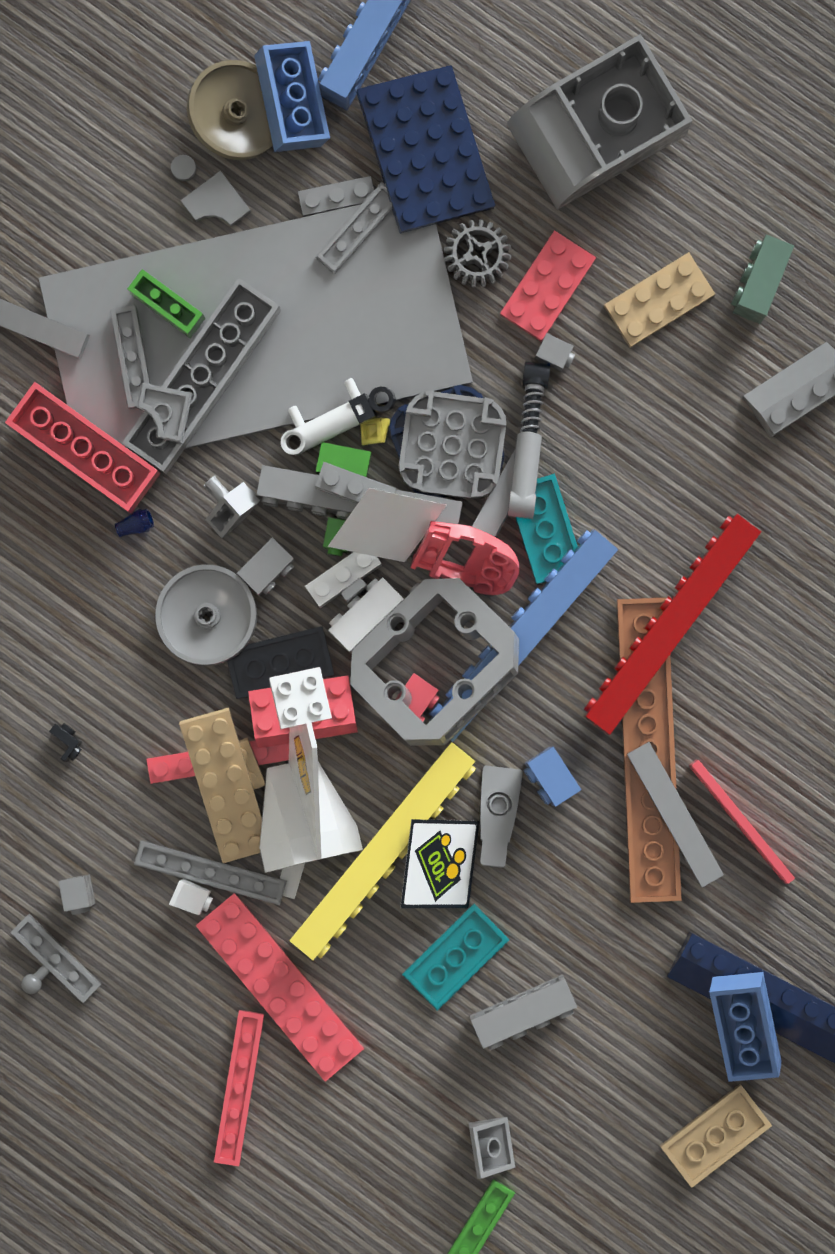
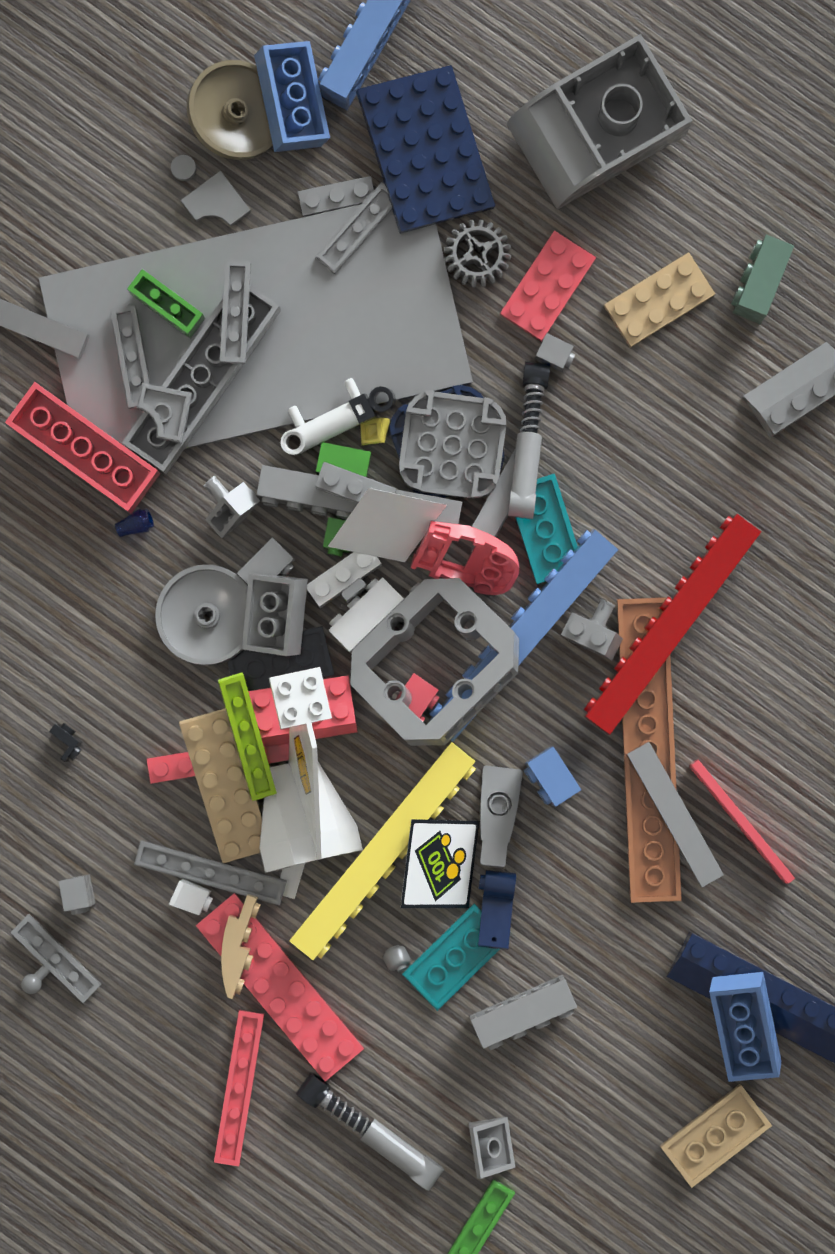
none -> lime plate [217,673,277,801]
none -> light grey plate [220,260,251,364]
none -> tan slope [221,894,261,999]
none -> light grey slope [242,574,308,656]
none -> piece [296,1072,444,1191]
none -> light grey piece [383,945,411,973]
none -> dark blue door [478,870,516,950]
none -> light grey brick [561,599,623,661]

